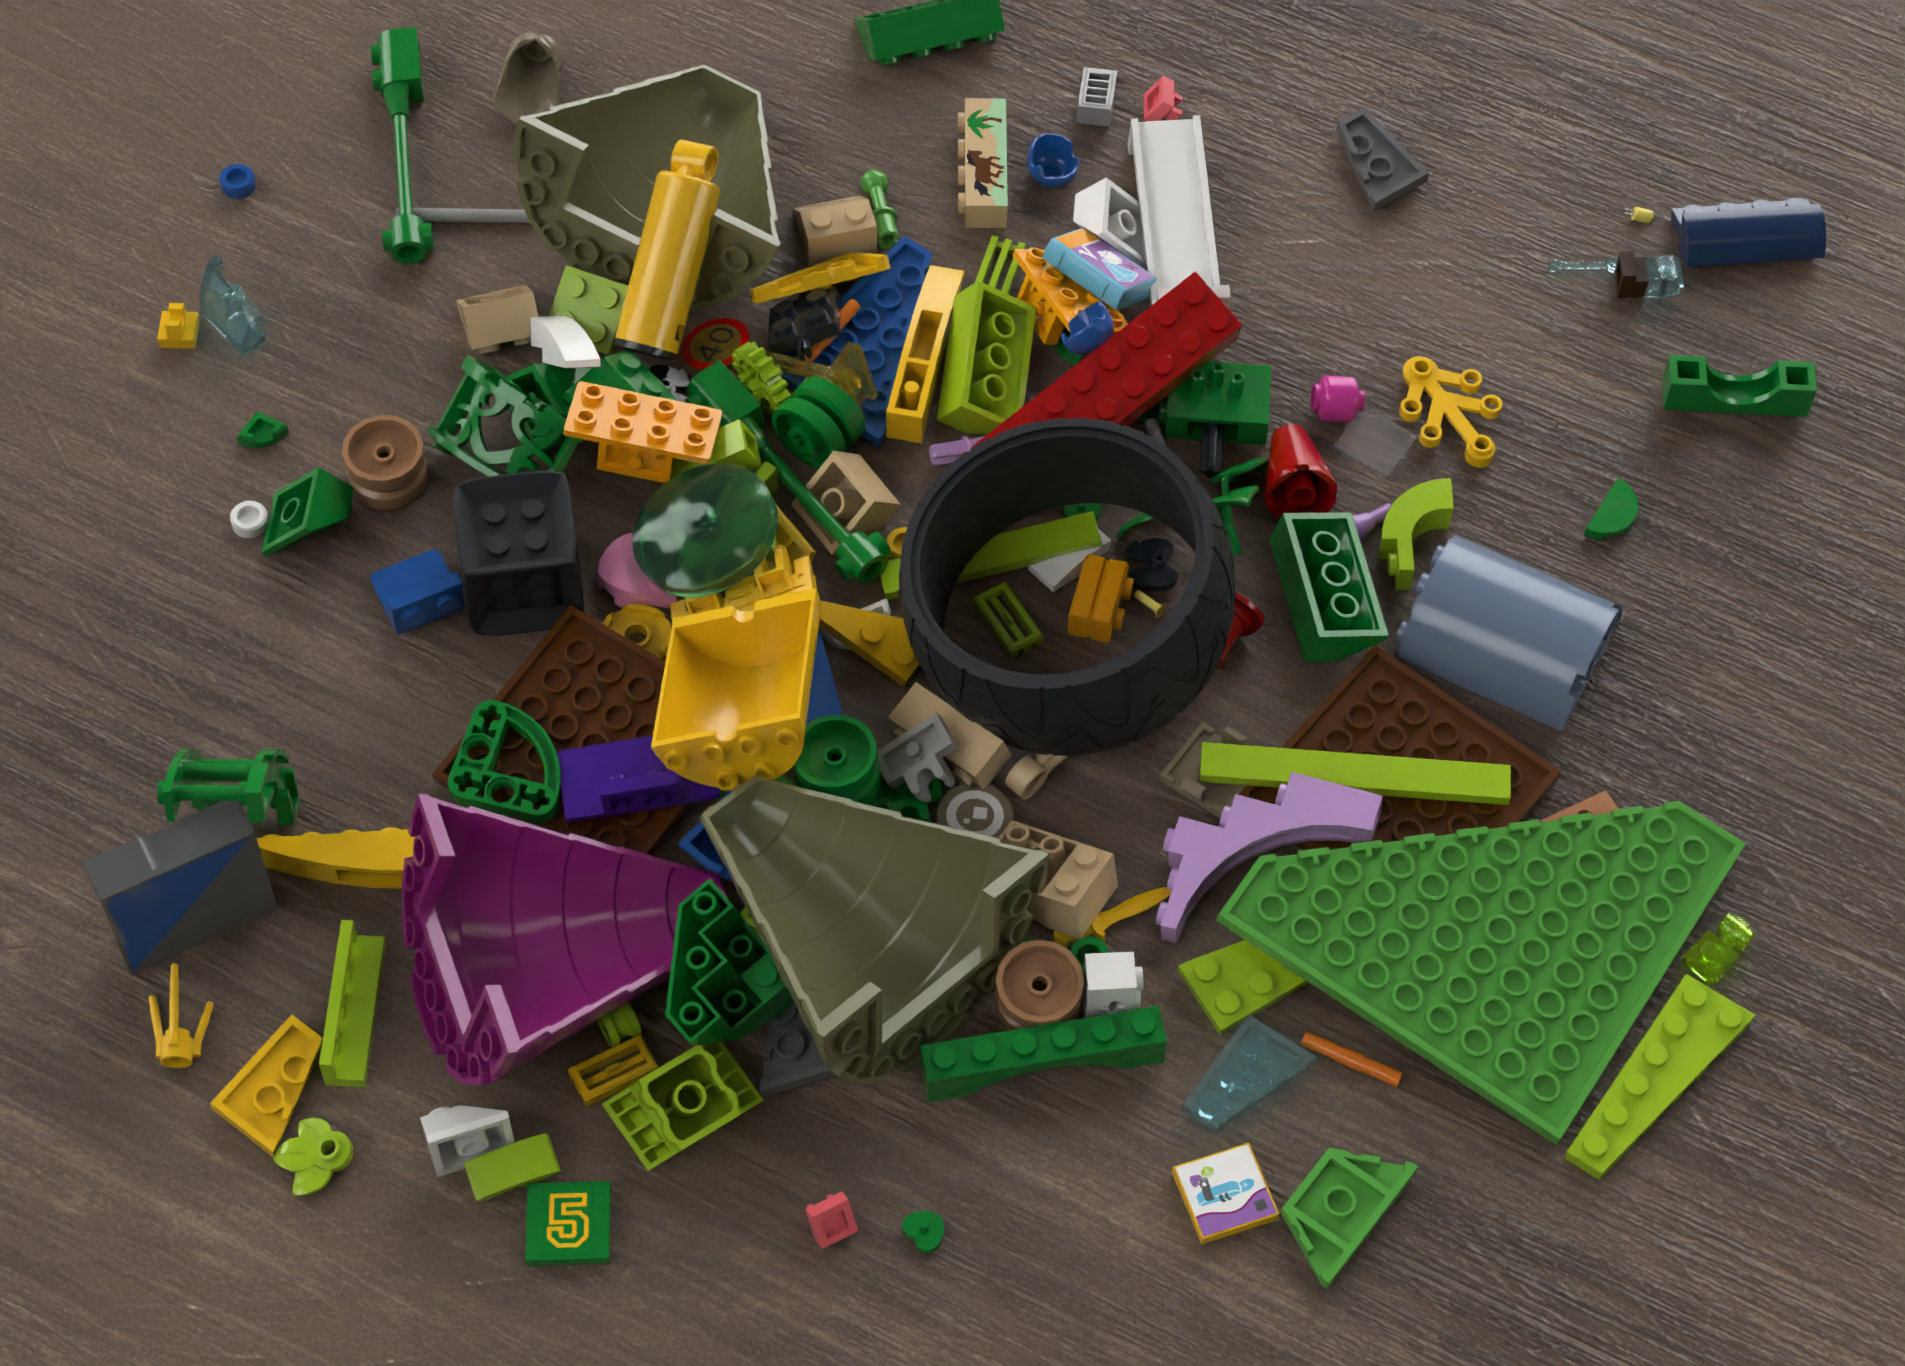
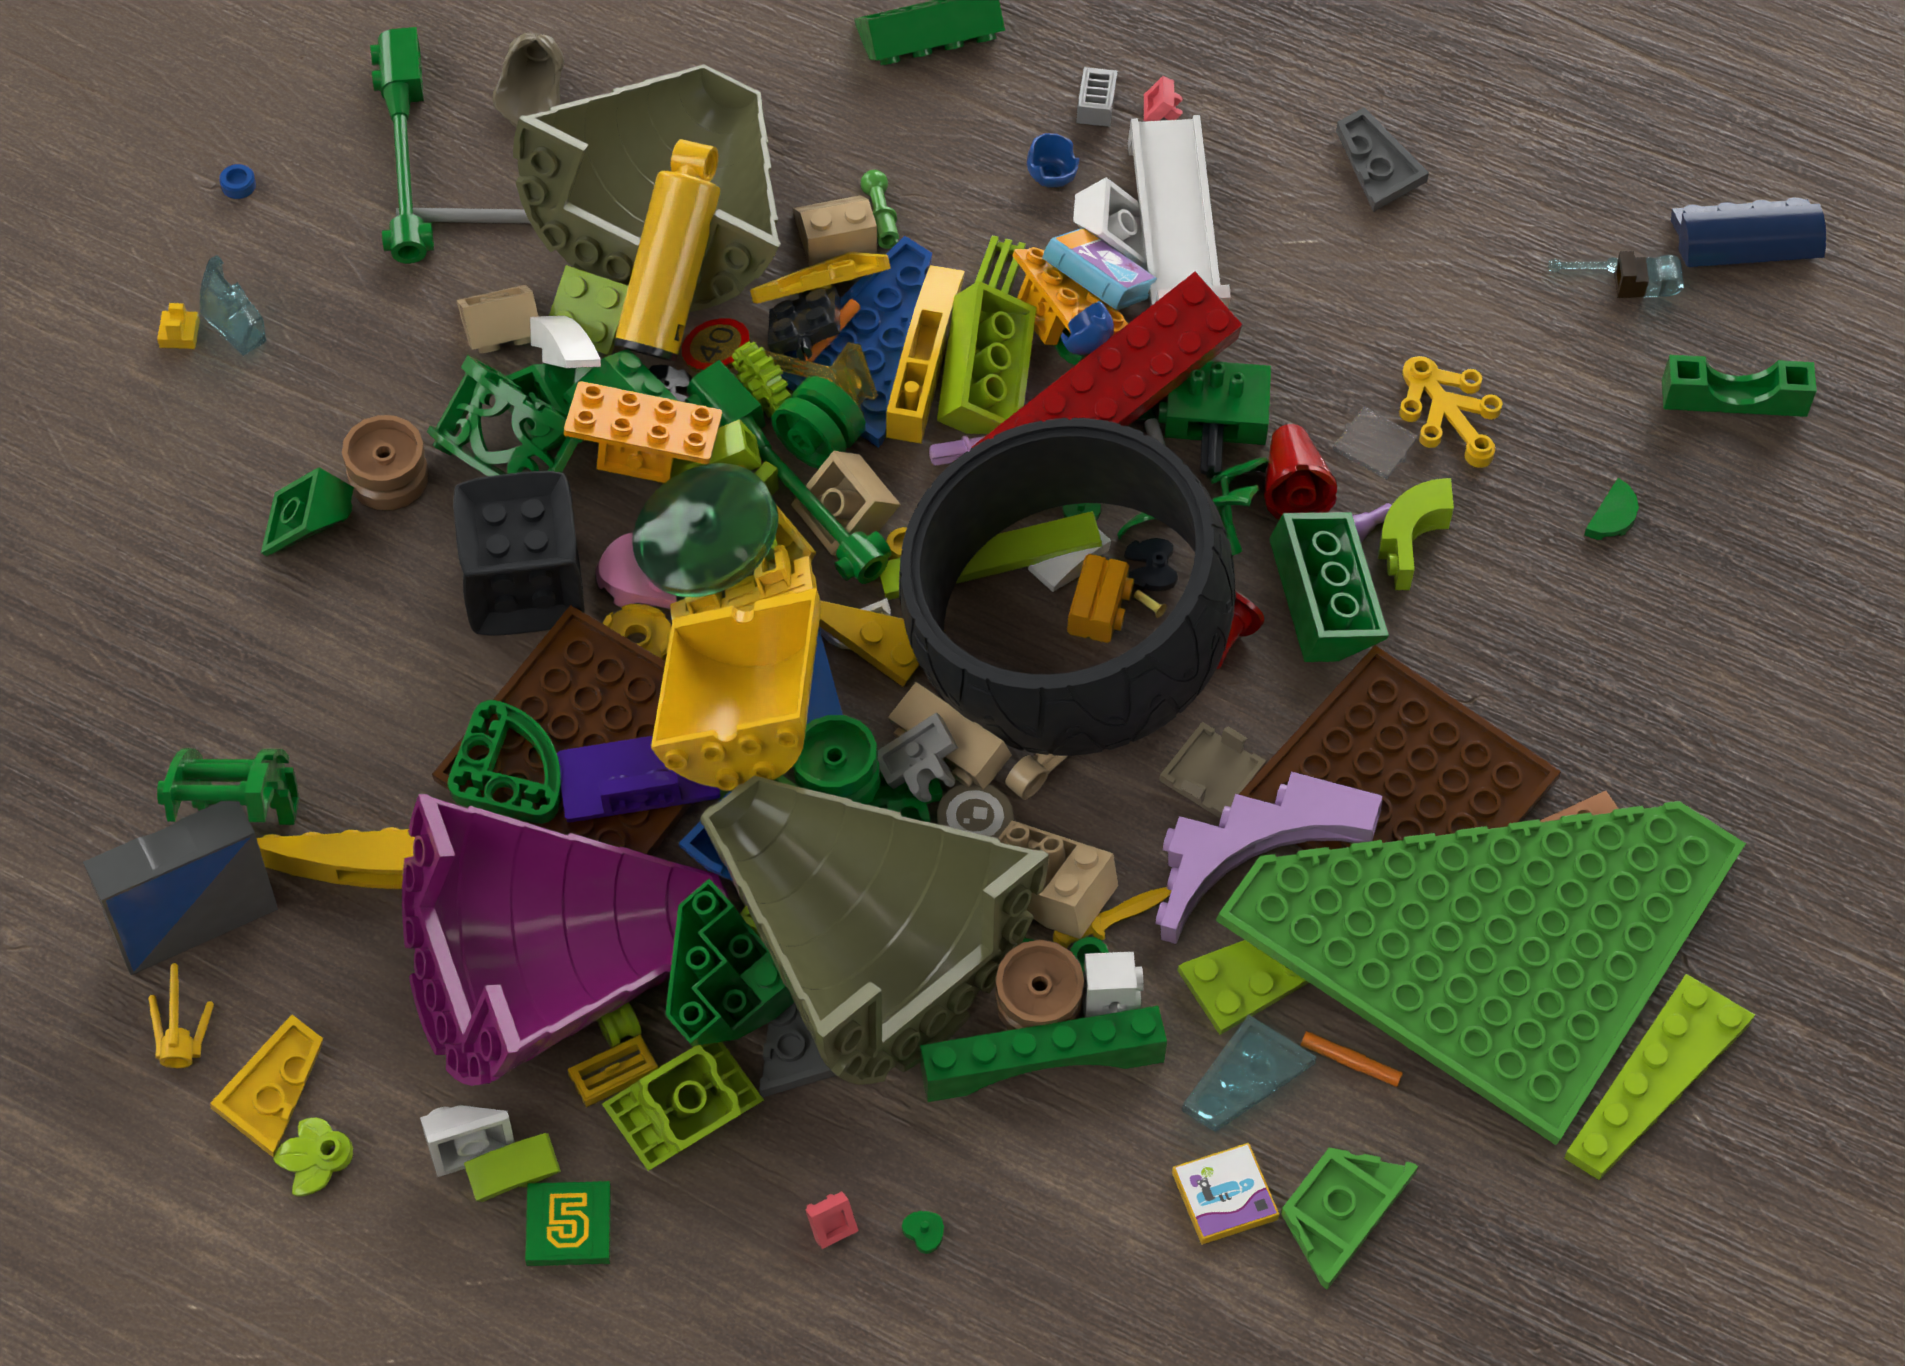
white tile [230,501,269,538] -> none
green tile [237,411,289,448] -> none
lime fence [319,920,387,1088] -> none
blue bracket [370,550,466,635] -> none
brick [958,98,1008,228] -> none
lime tile [973,582,1044,659] -> none
lime tile [1199,742,1511,805] -> none
dark pink head [1310,375,1365,423] -> none
sand blue cylinder [1395,535,1623,732] -> none
light yellow piece [1624,207,1654,223] -> none
clear neon green plate [1681,912,1756,987] -> none

